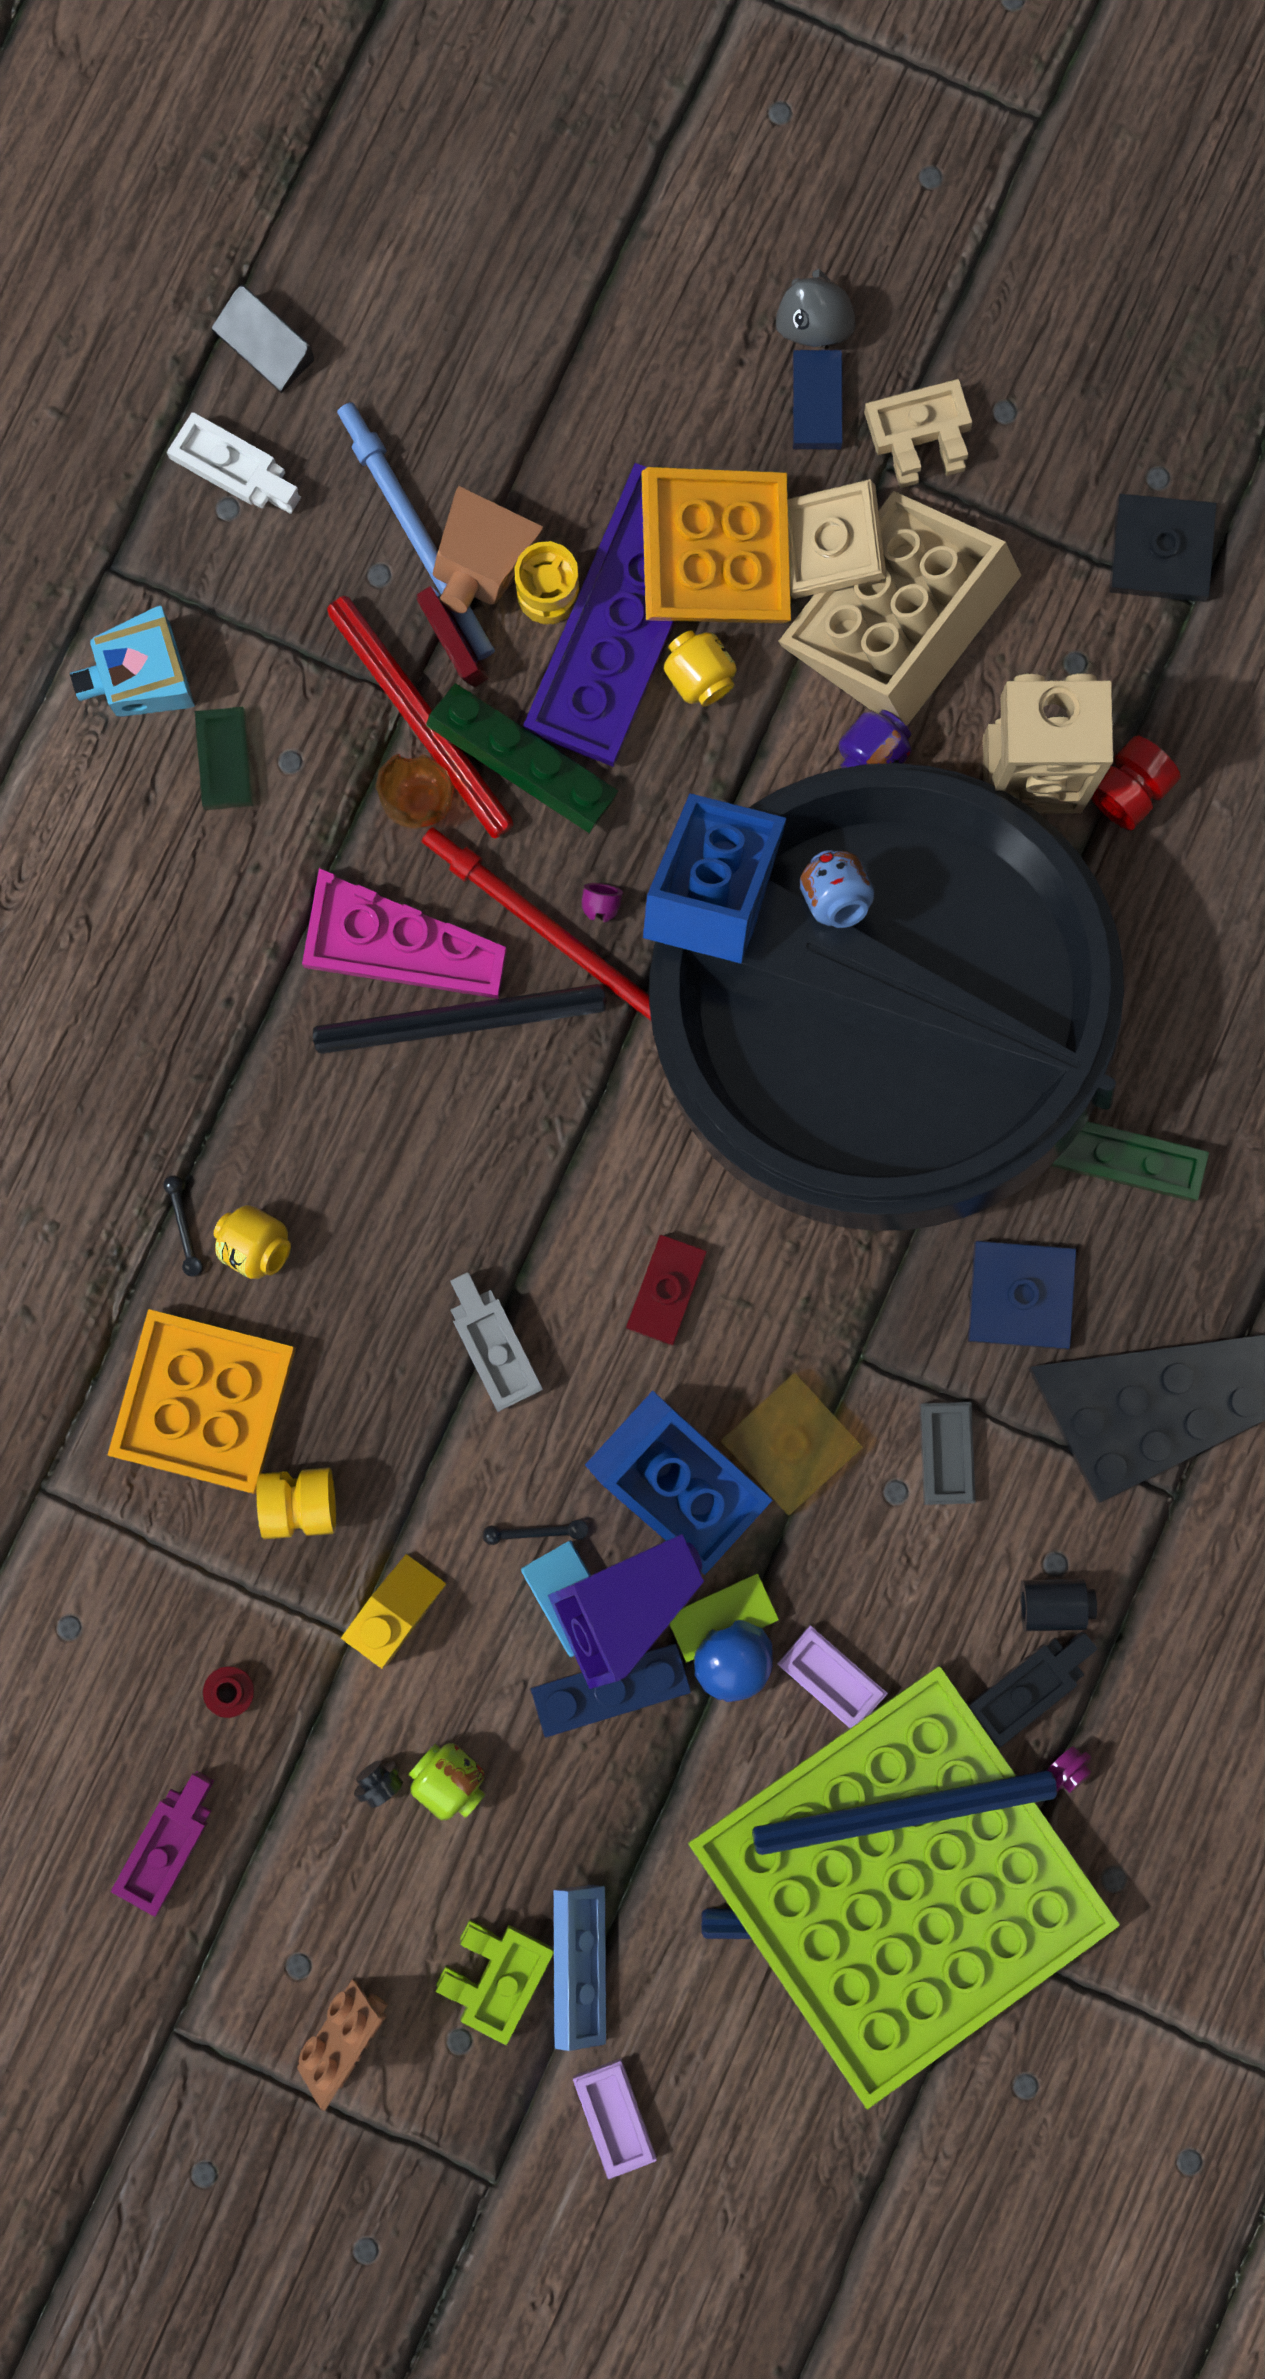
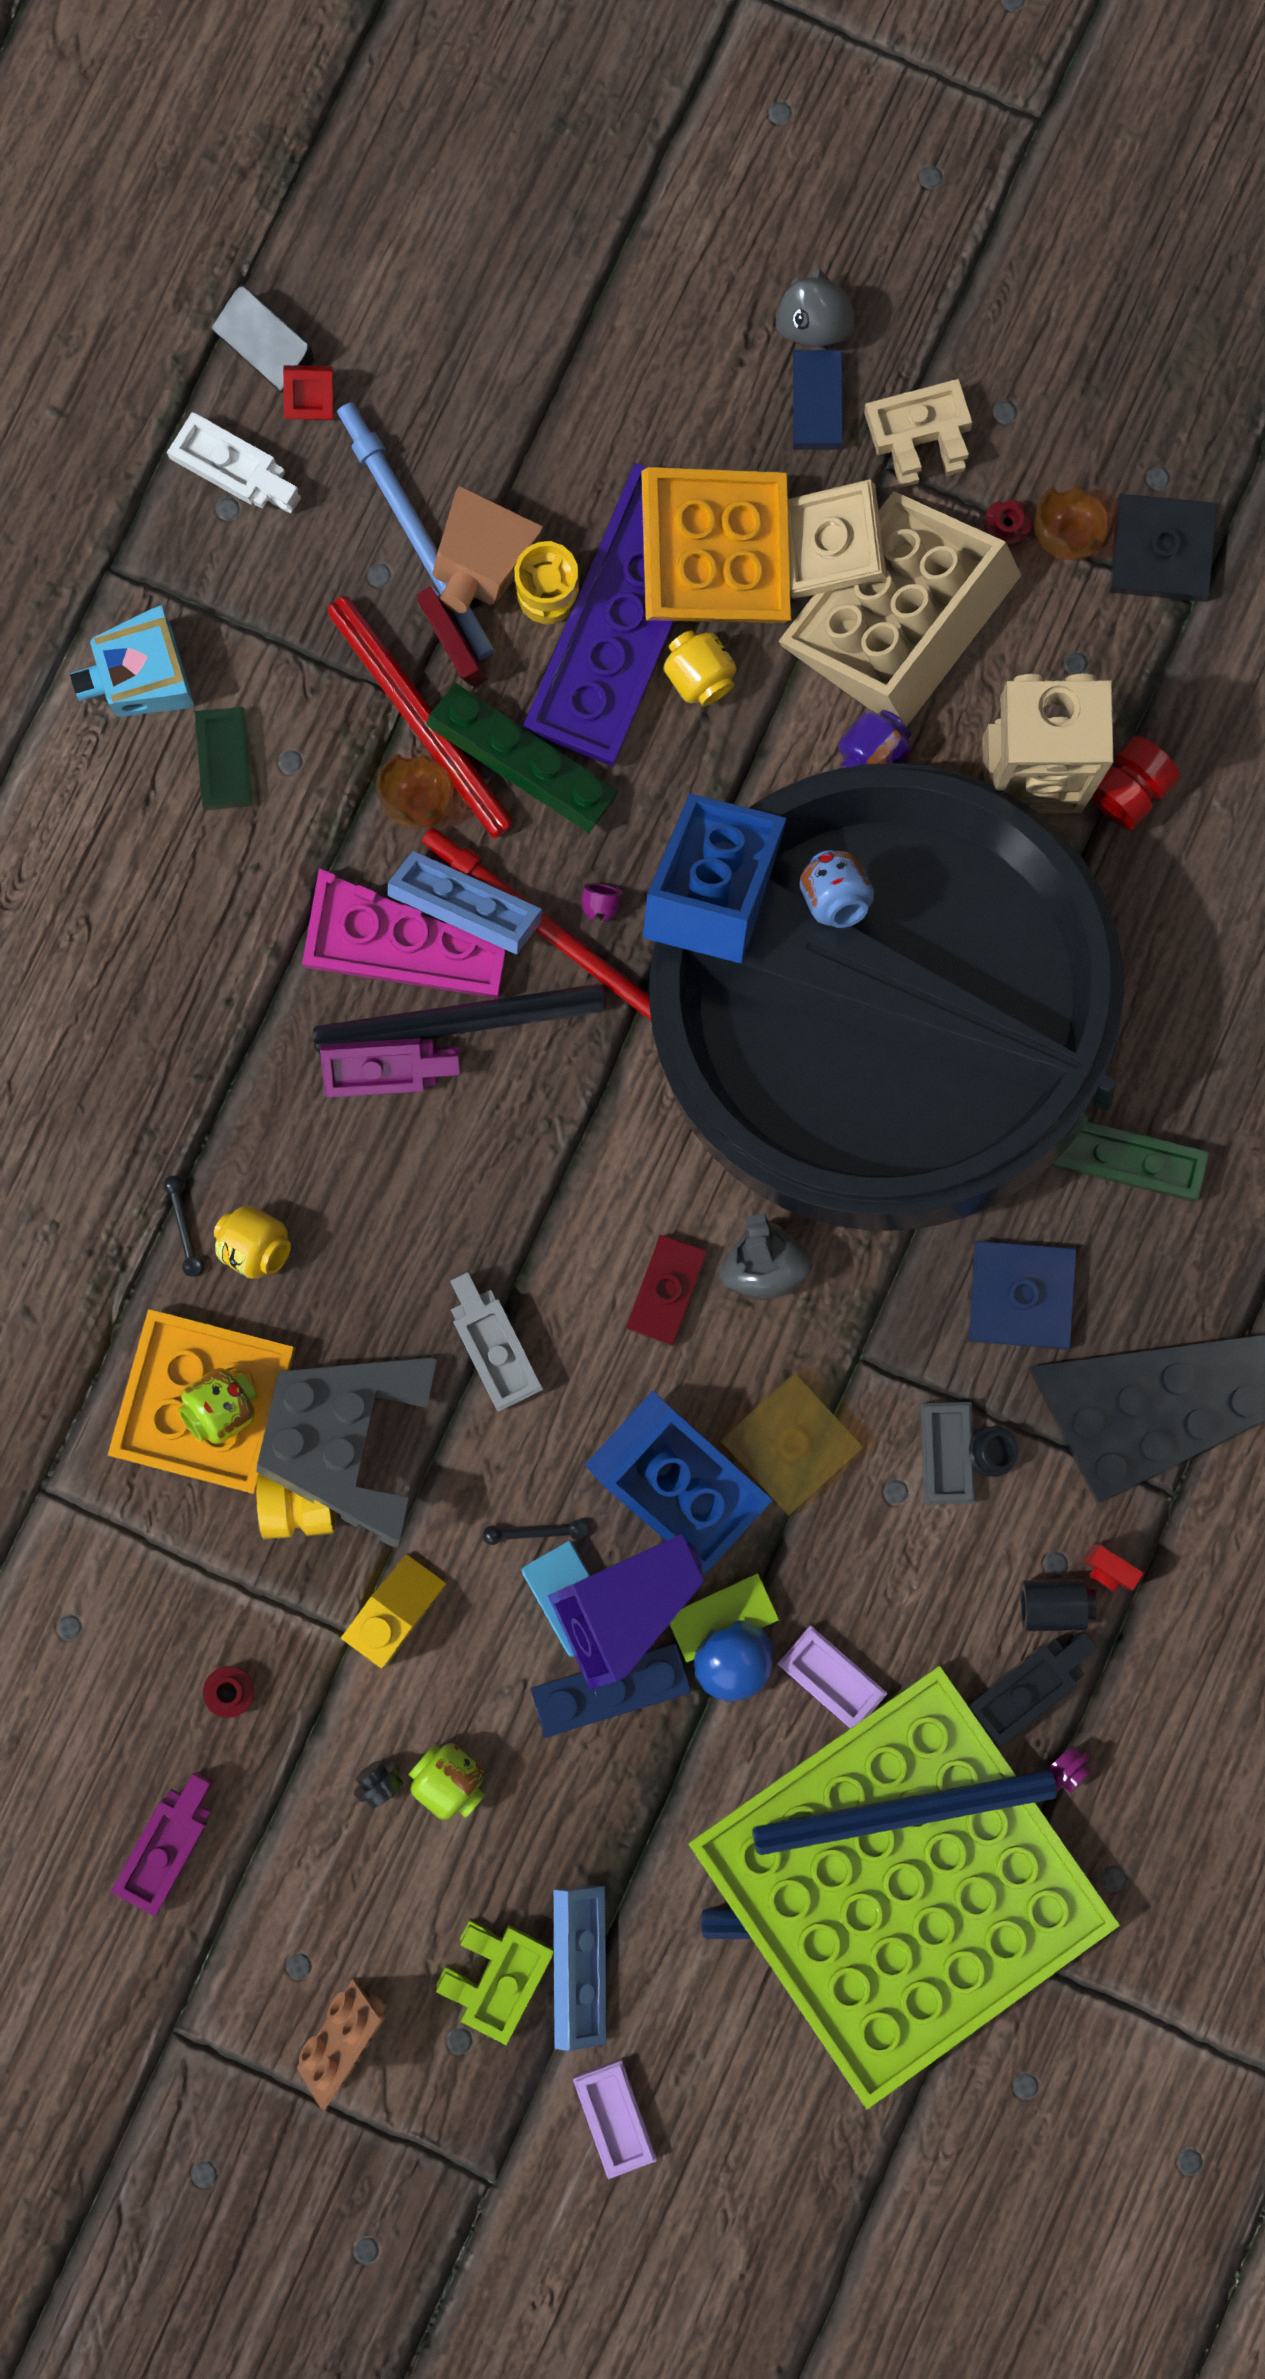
none -> lime head [178,1368,257,1444]
none -> dark grey wing [256,1358,437,1547]
none -> red plate [283,365,333,420]
none -> magenta hinge [320,1038,461,1098]
none -> medium blue plate [388,851,542,955]
none -> dark grey piece [718,1214,813,1300]
none -> black plate [969,1426,1019,1477]
none -> dark red plate [984,499,1032,547]
none -> clear orange hair [1034,486,1109,560]
none -> red plate [1082,1545,1144,1593]

